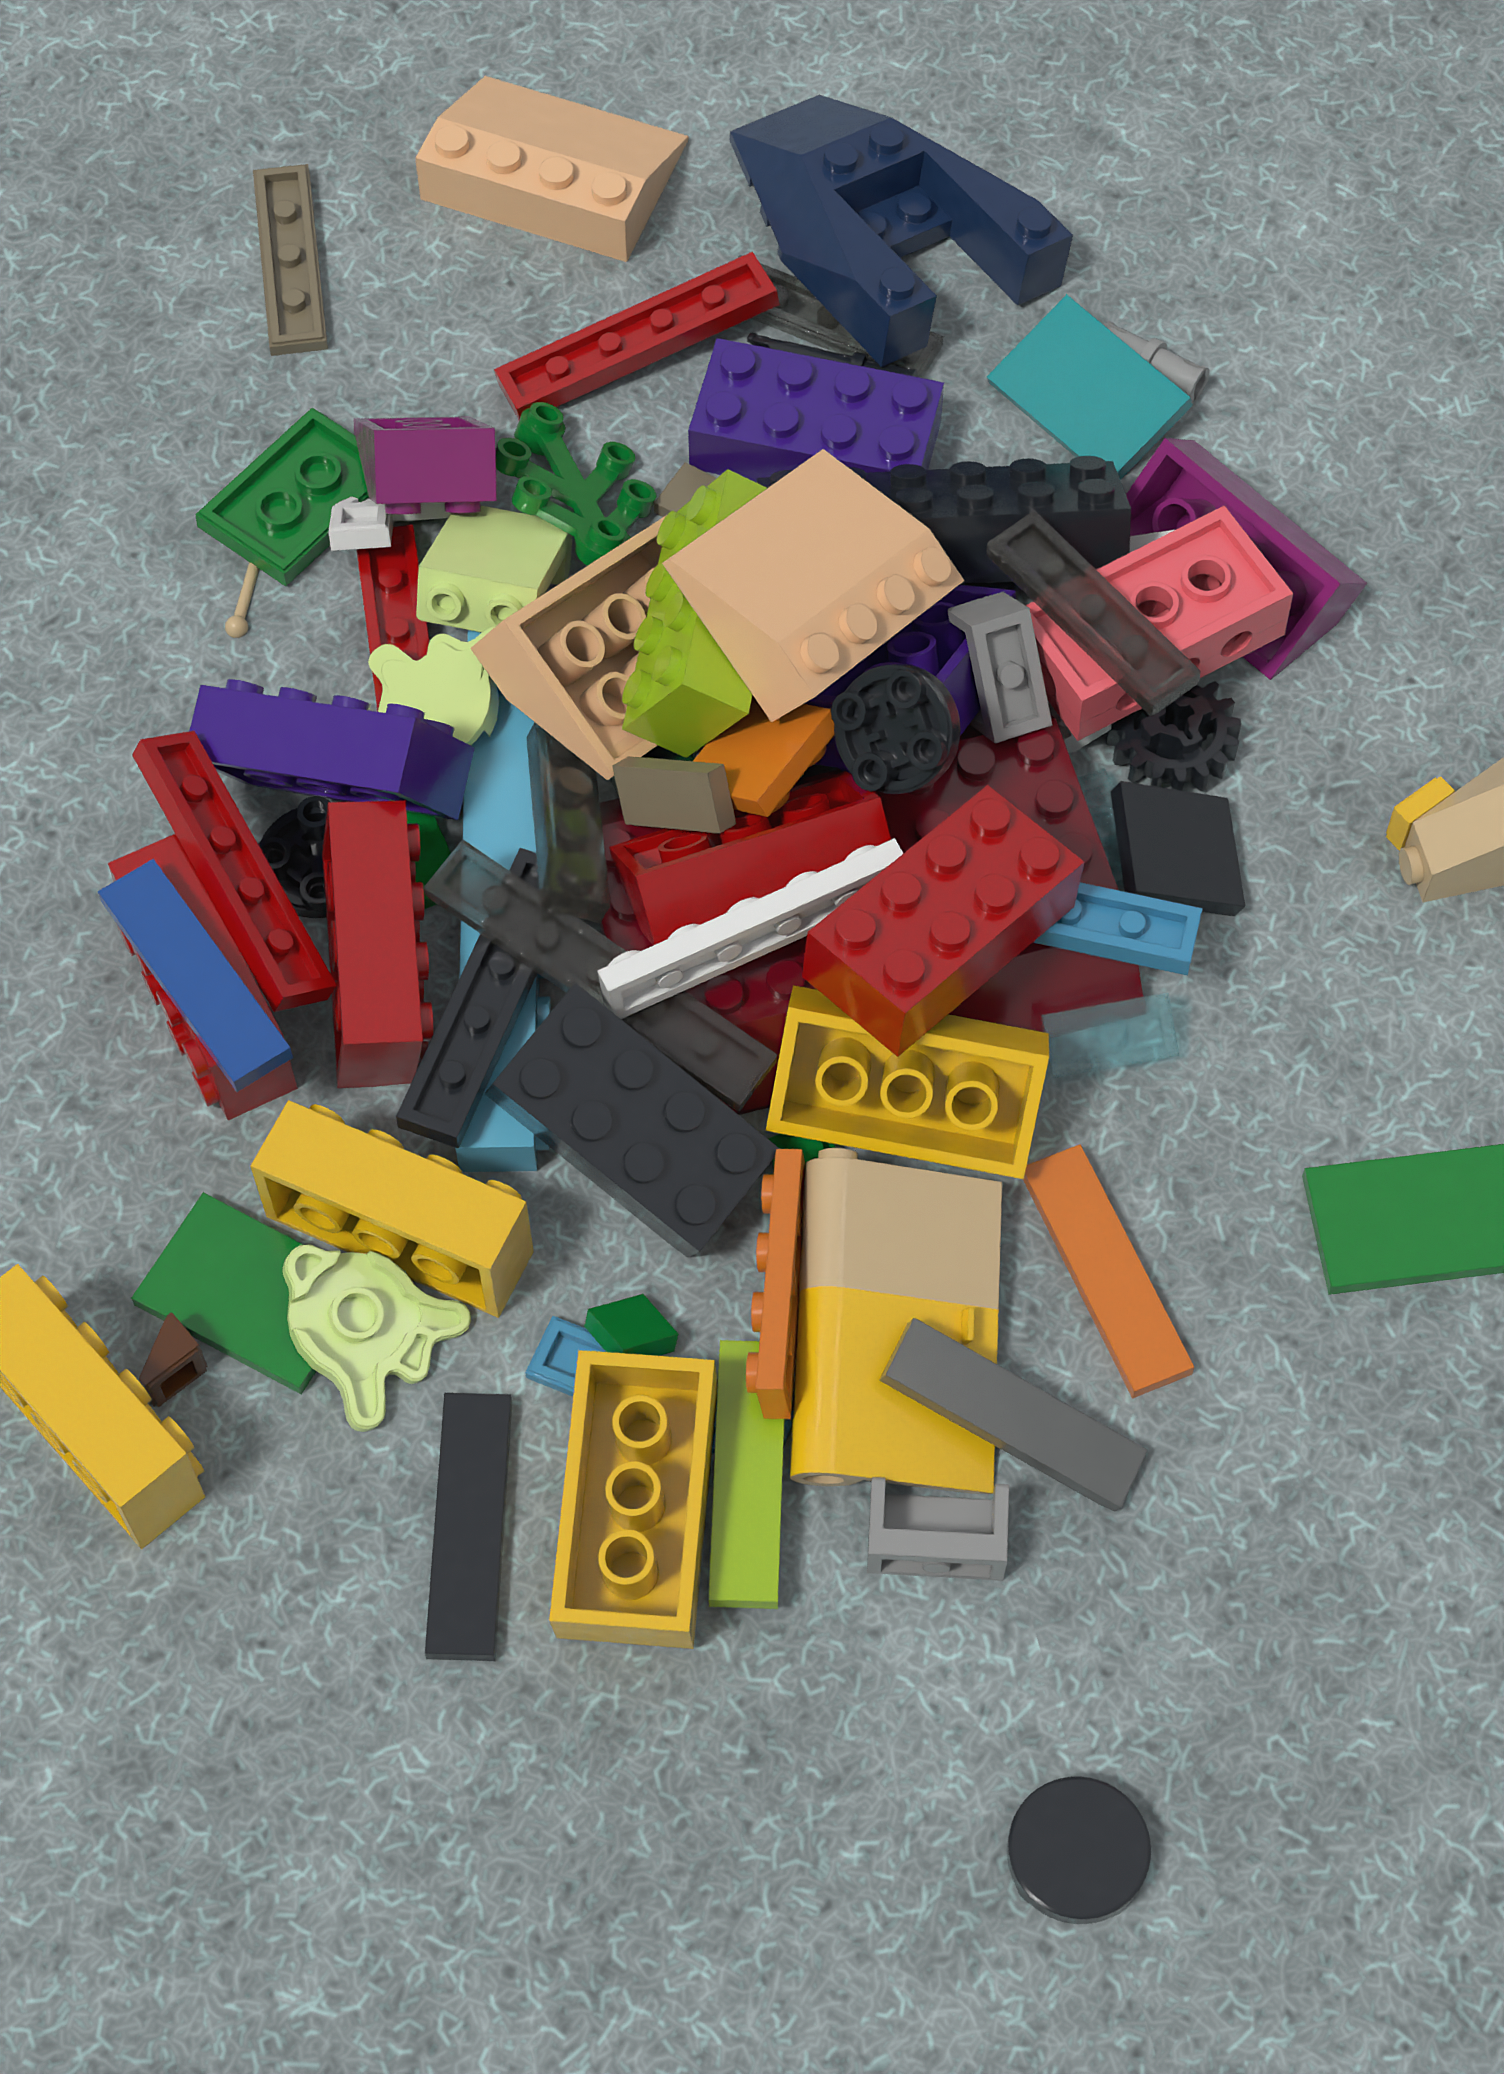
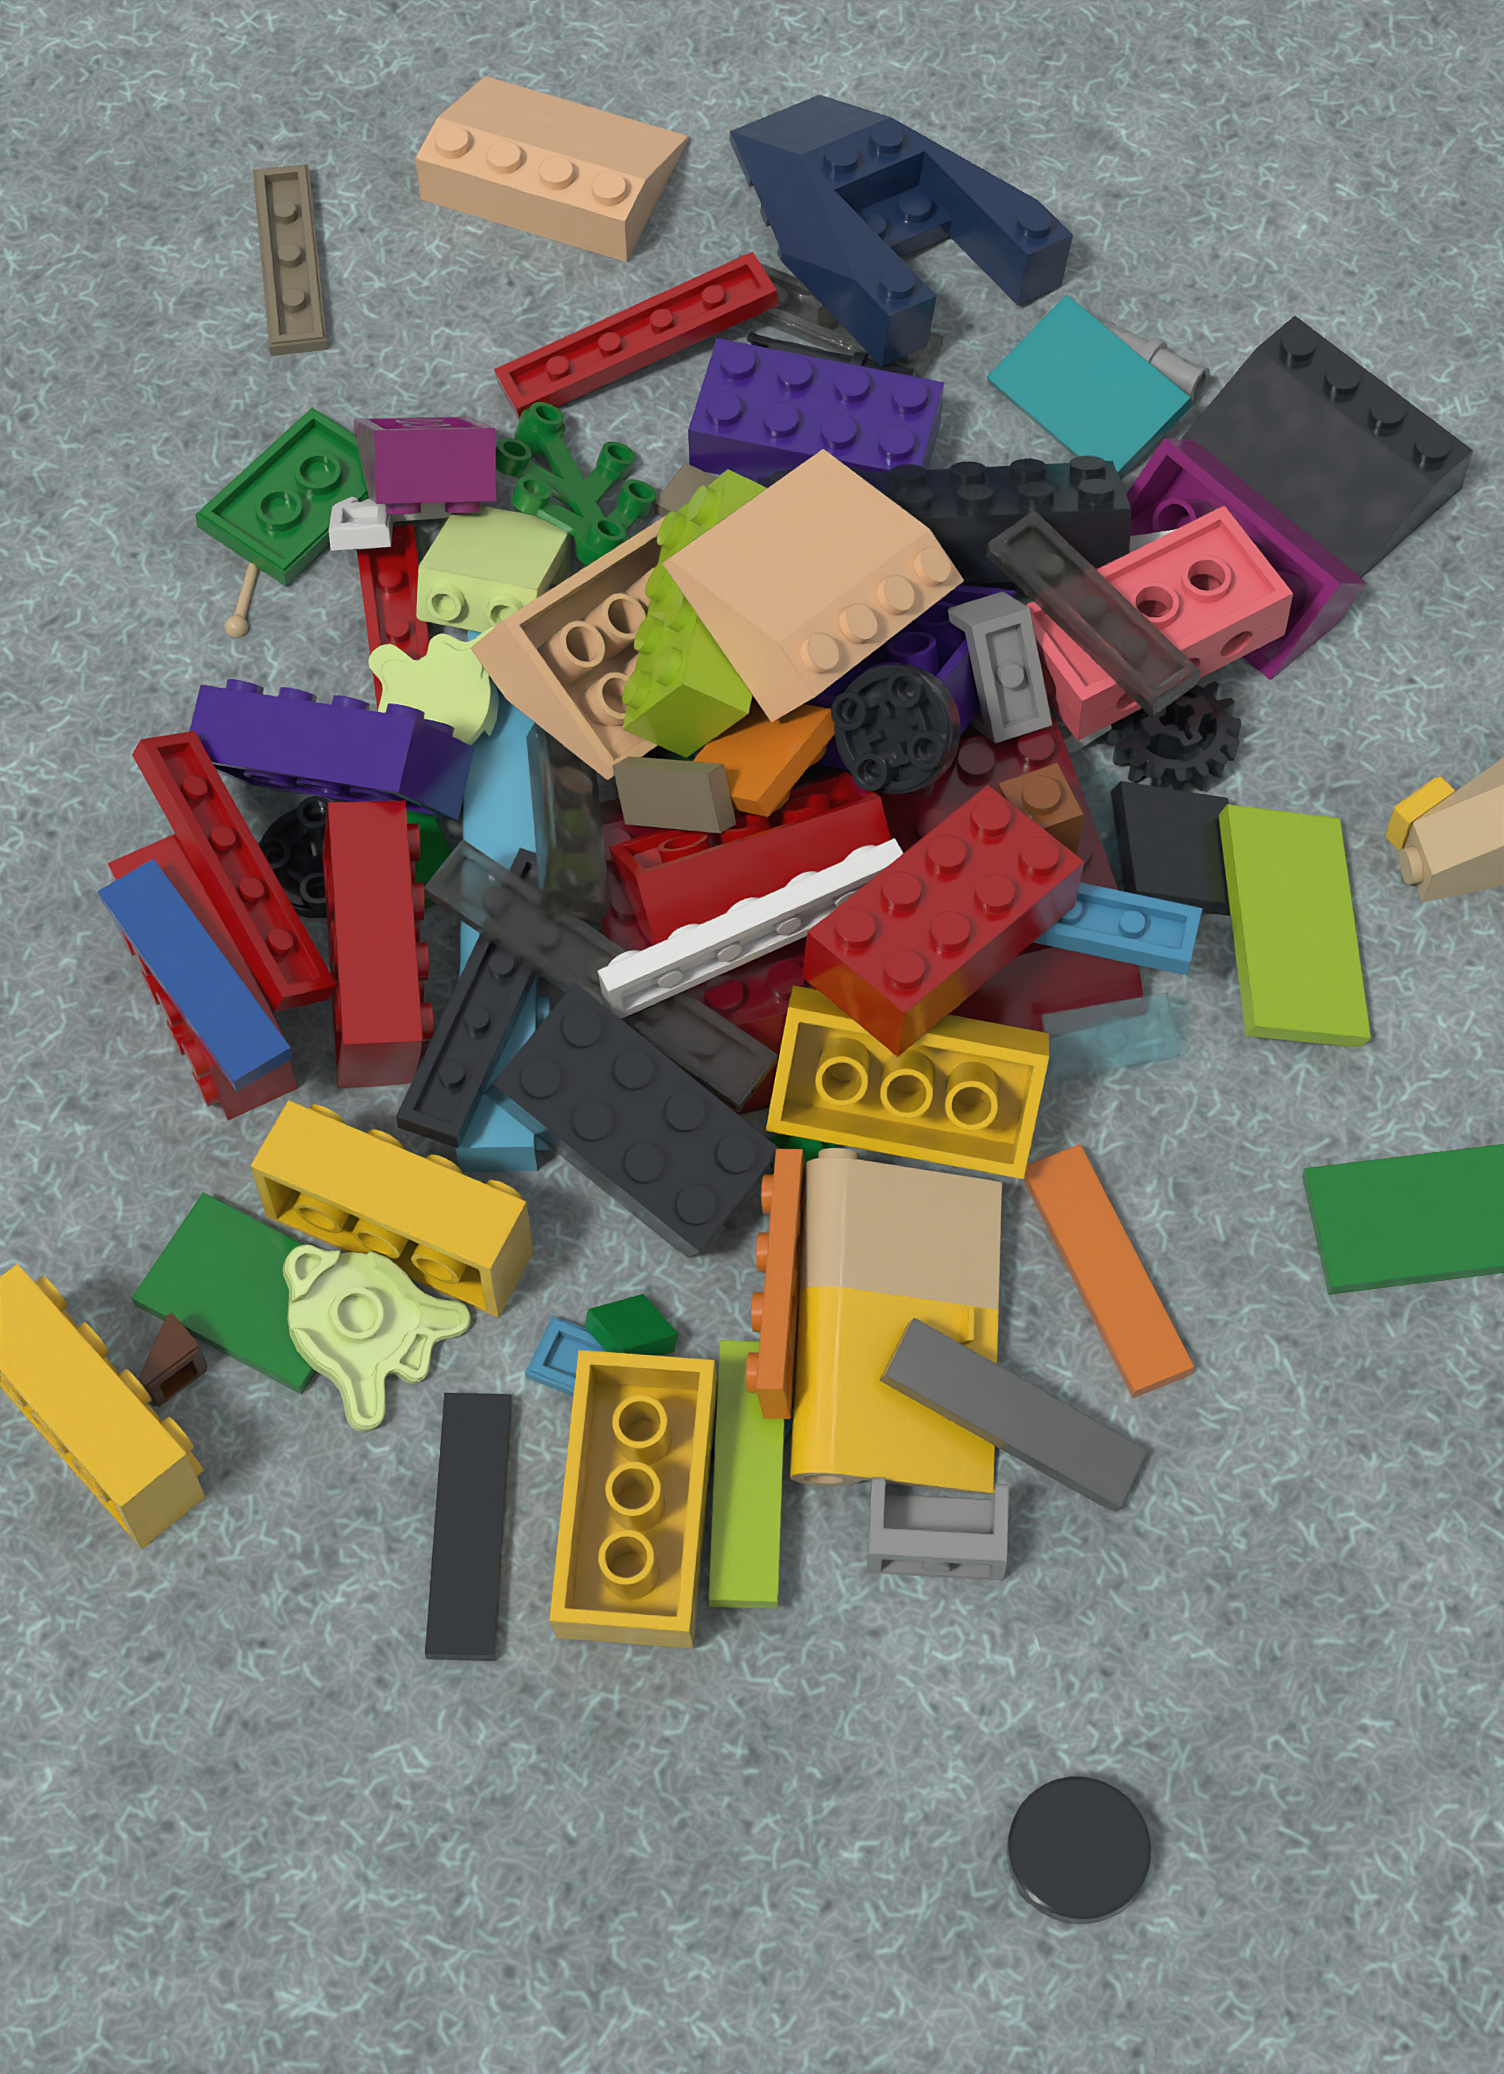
none -> dark orange brick [997,763,1084,854]
none -> black slope [1181,316,1473,578]
none -> lime tile [1219,804,1371,1047]

